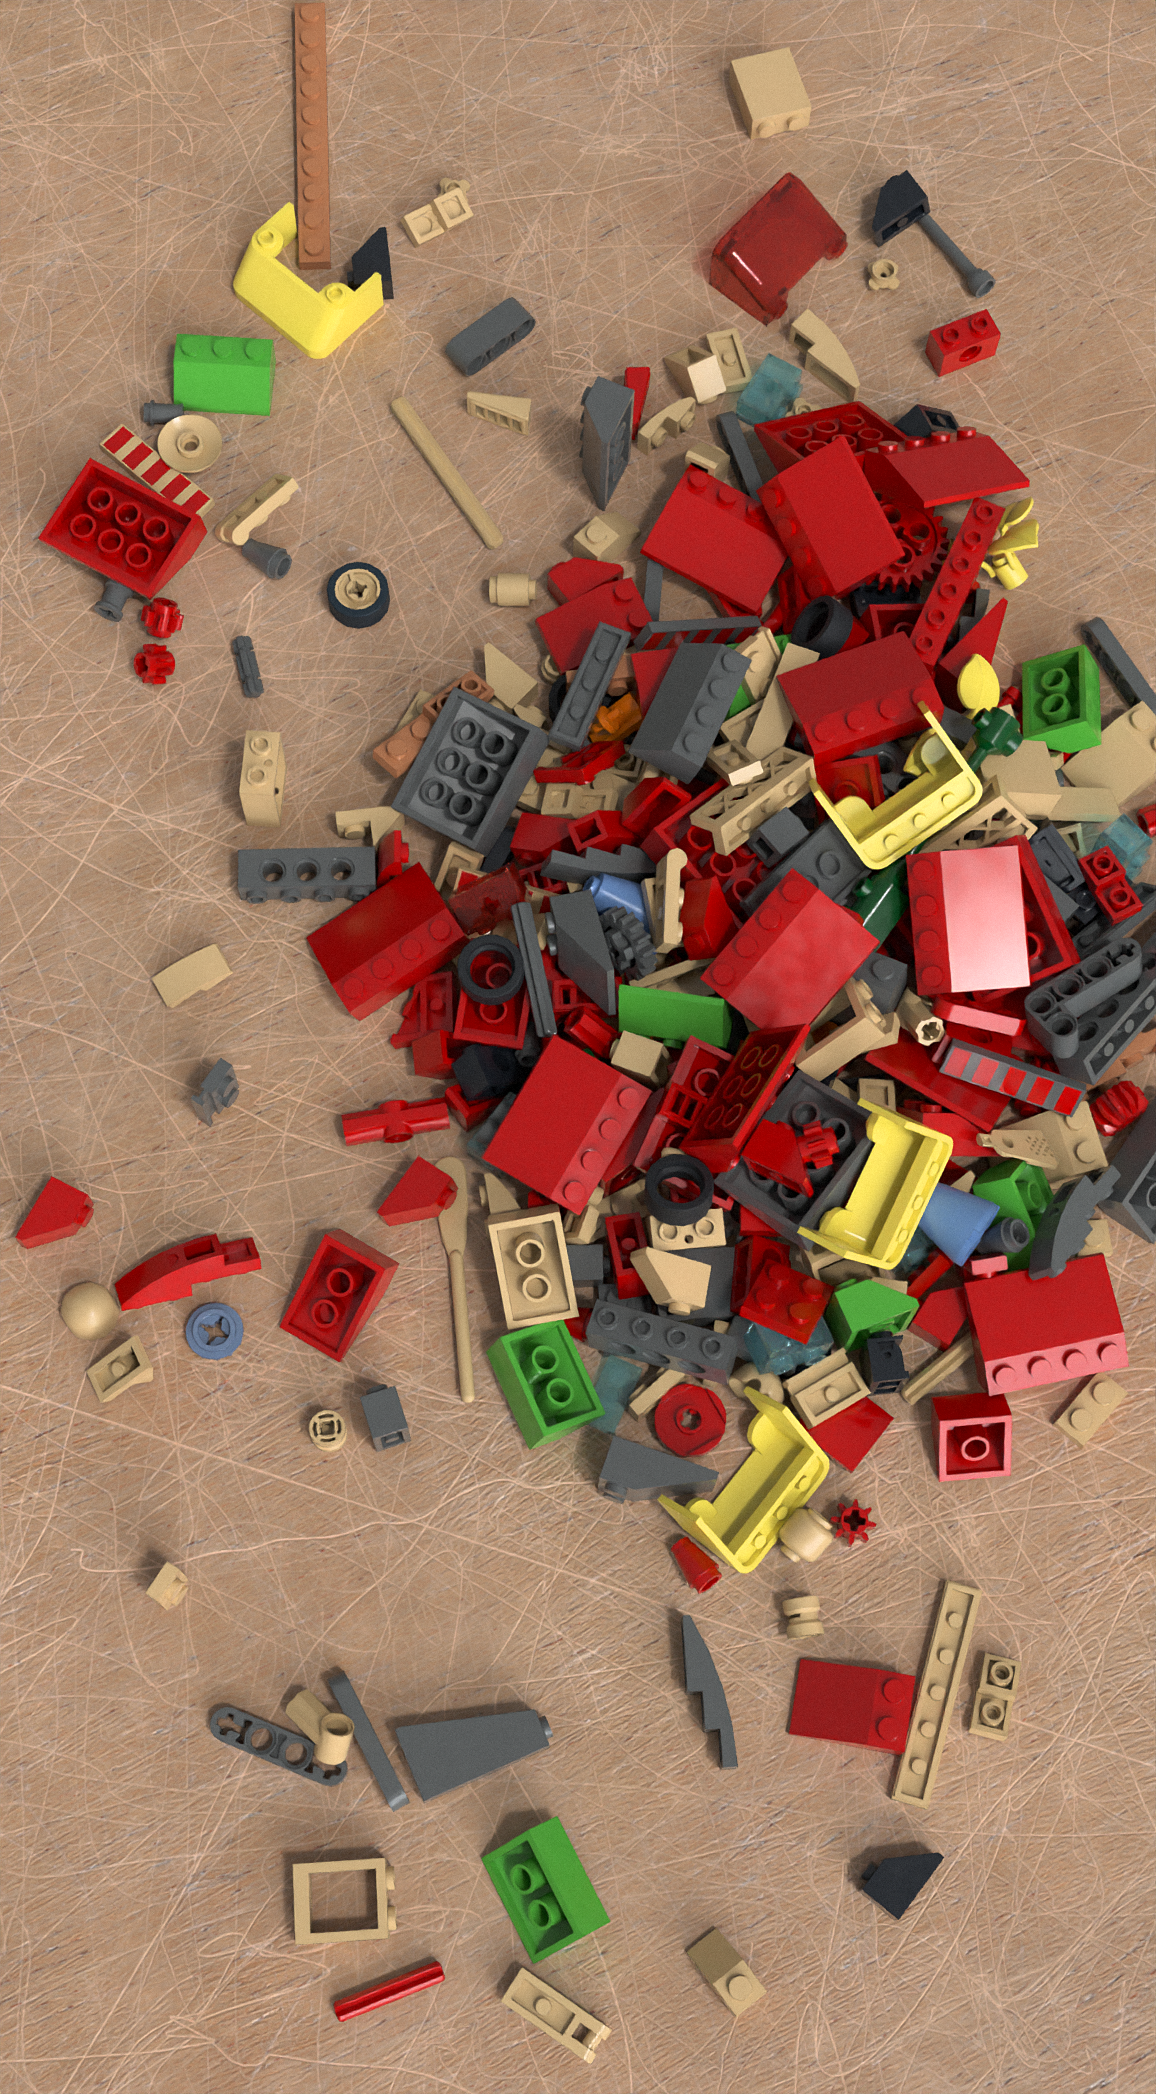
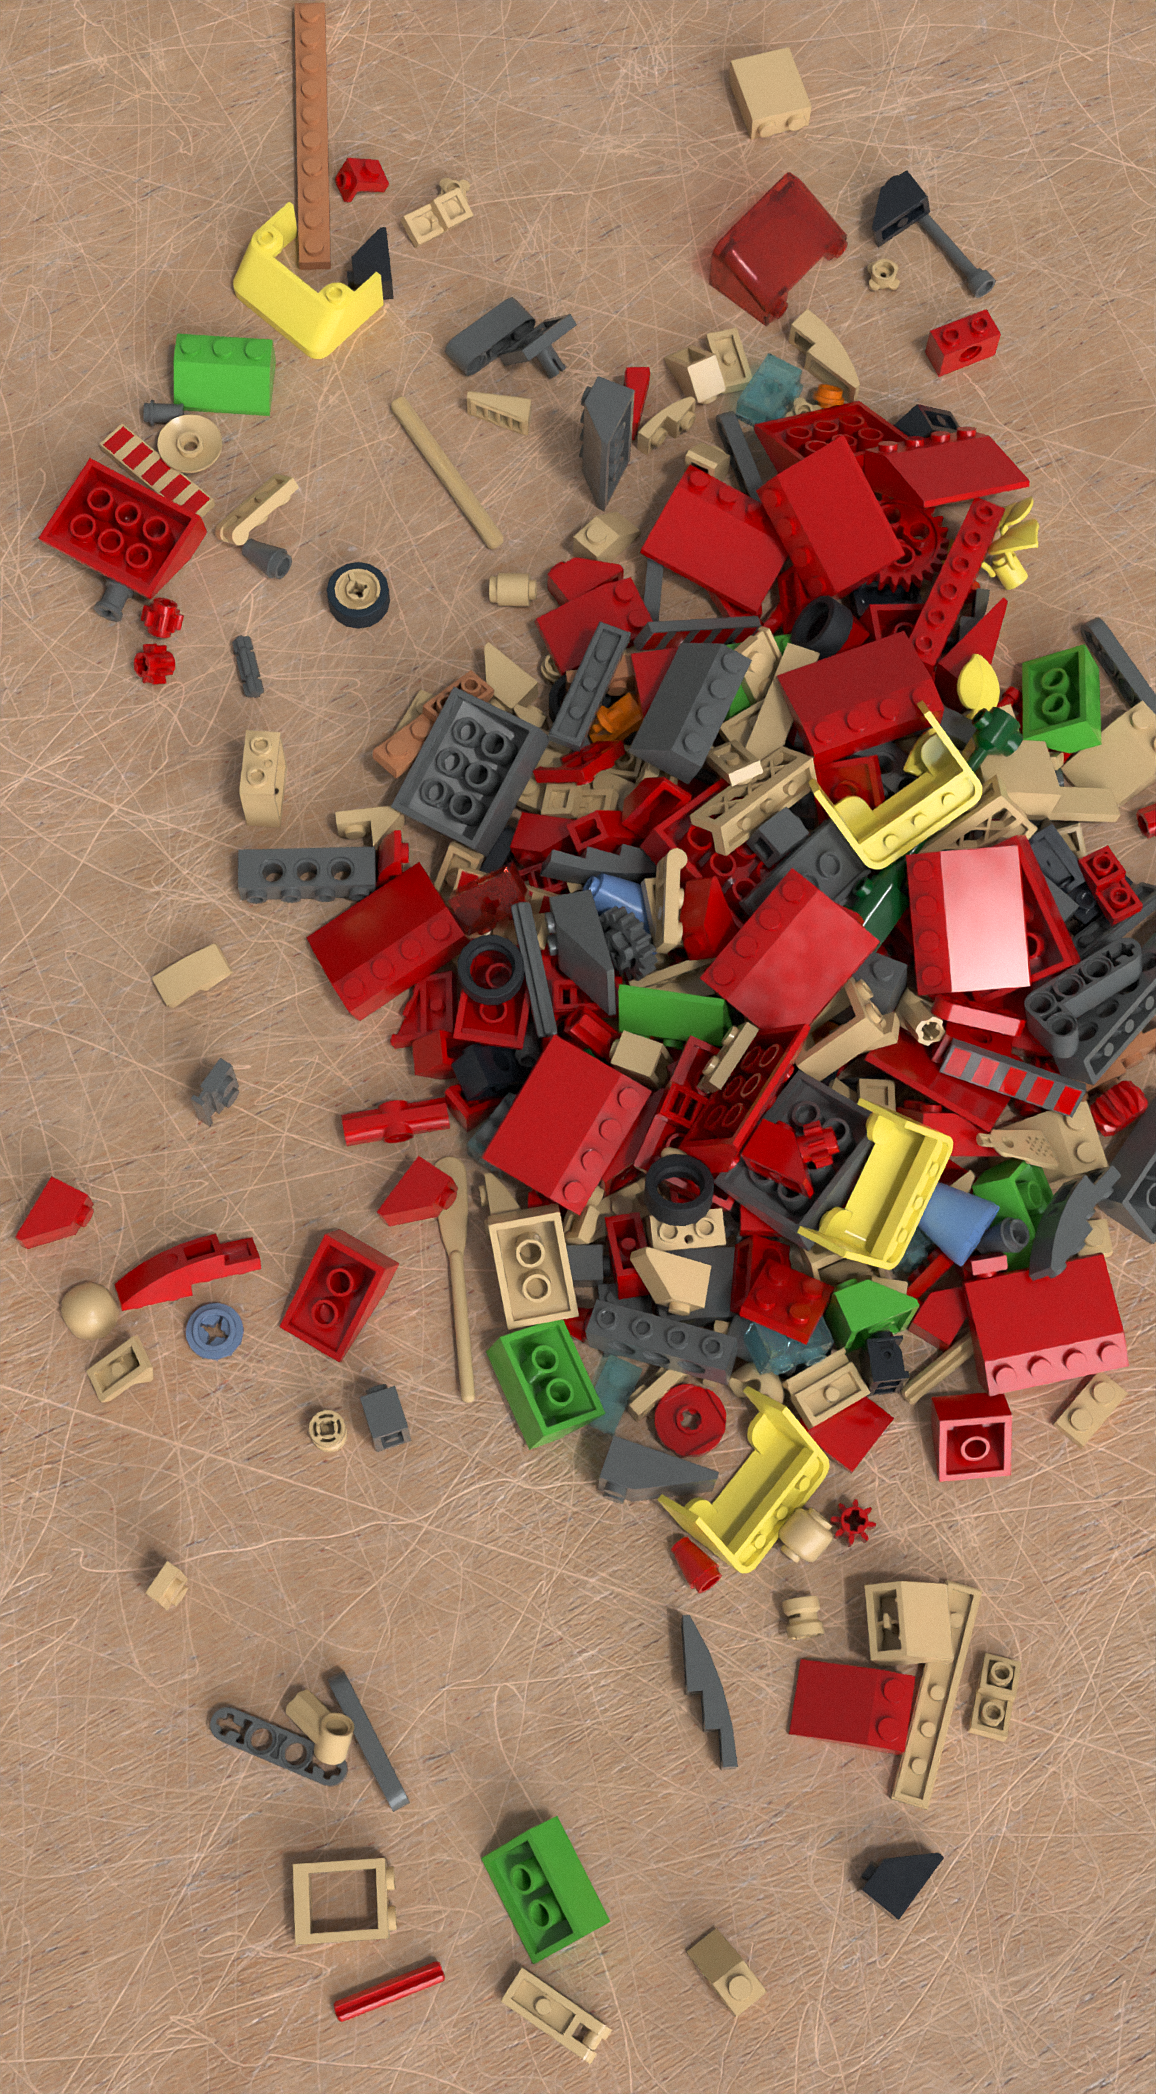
dark grey slope [395,1709,553,1803] -> none
clear light blue brick [1090,813,1153,881] -> none
none -> red bracket [335,158,389,202]
none -> dark grey tile [498,314,577,379]
none -> tan plate [697,1022,759,1095]
none -> orange plate [813,384,845,408]
none -> tan slope [865,1581,954,1667]

